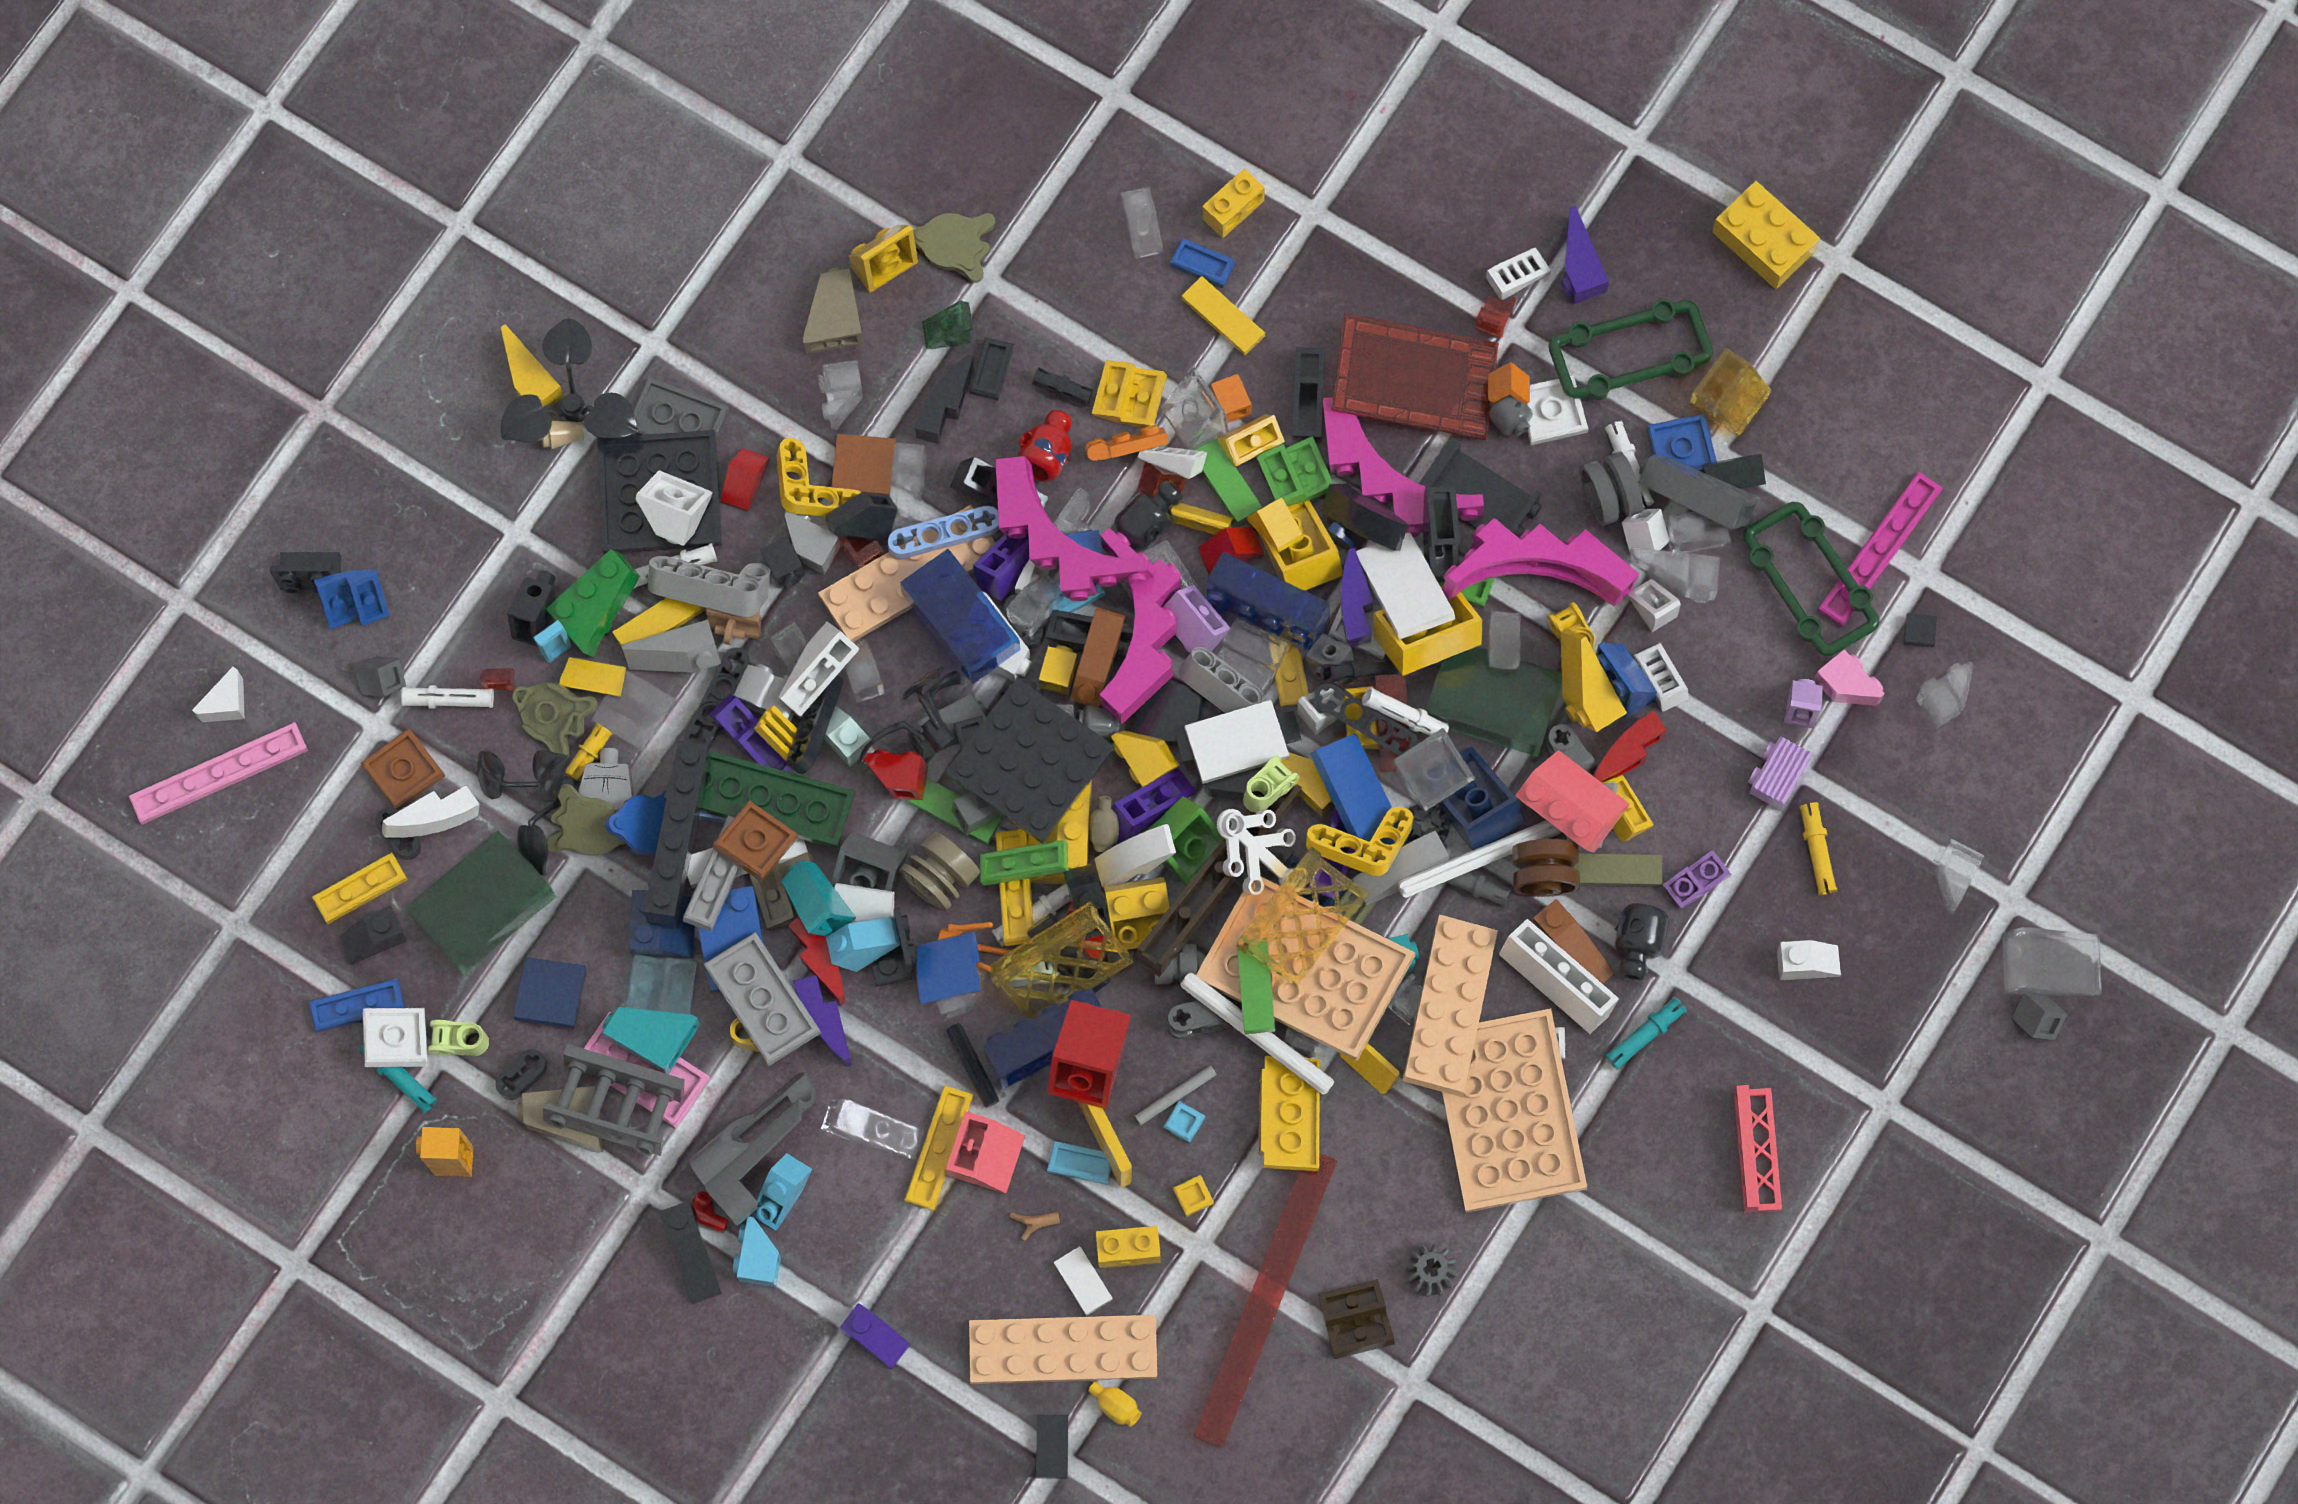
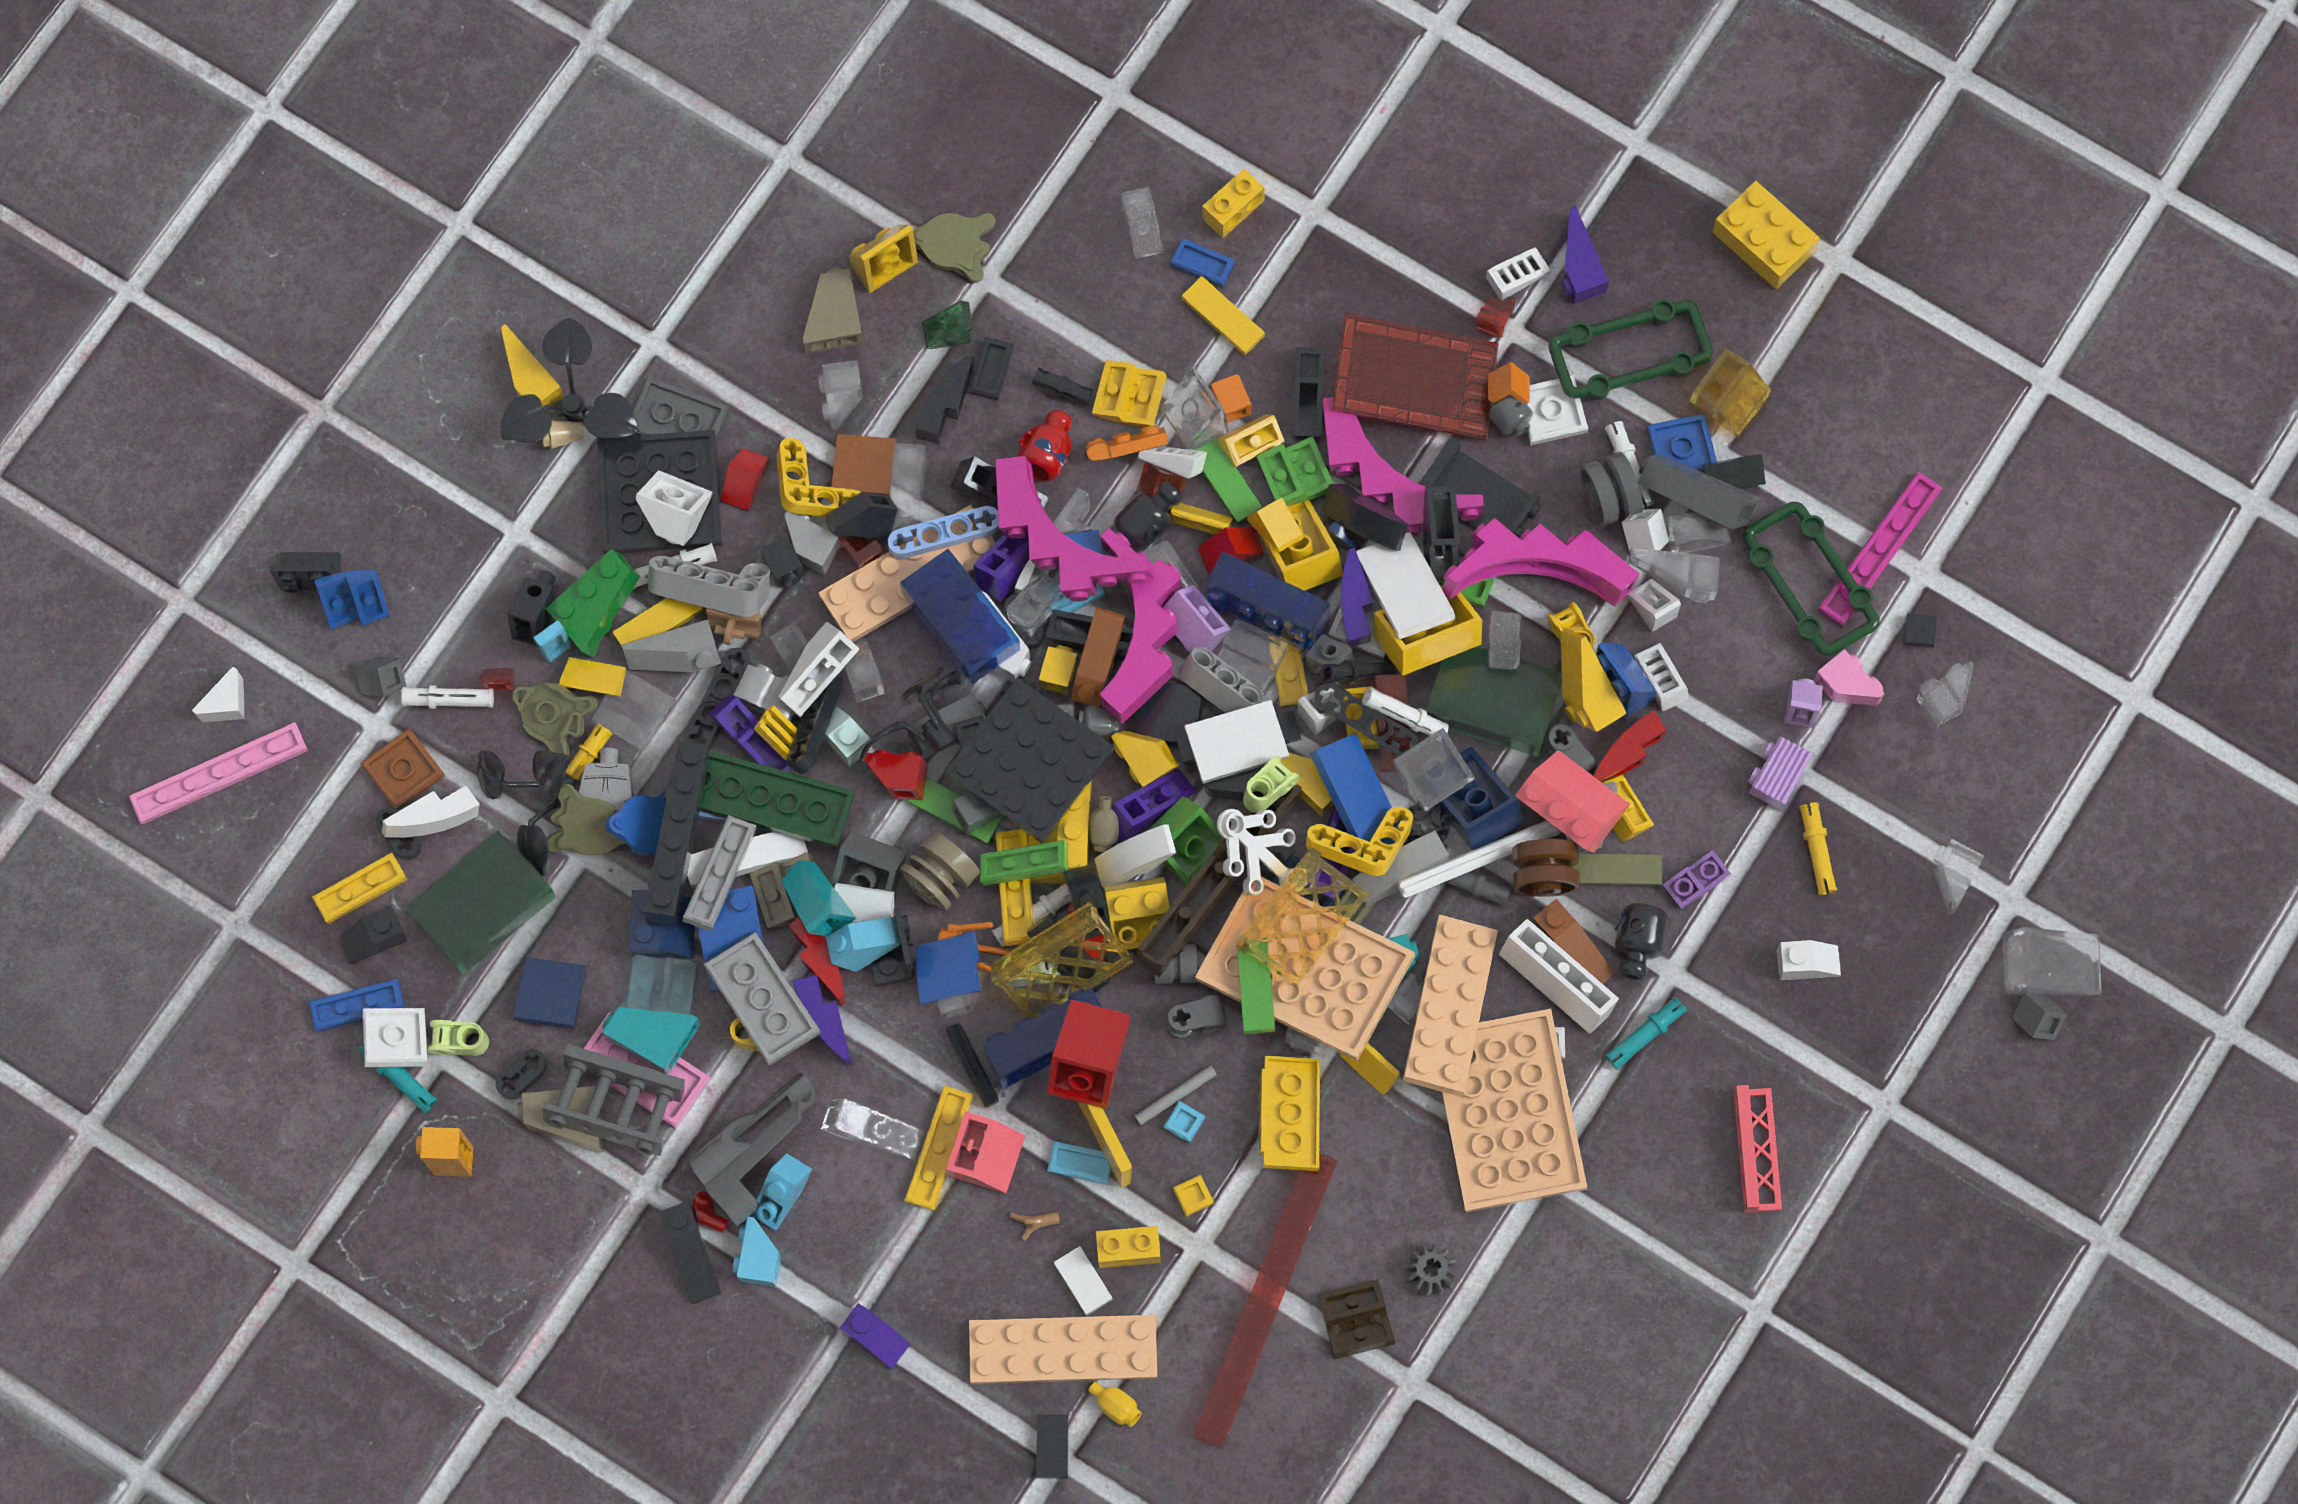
dark orange tile [713,800,798,882] -> none
white axle [1181,972,1334,1094] -> none

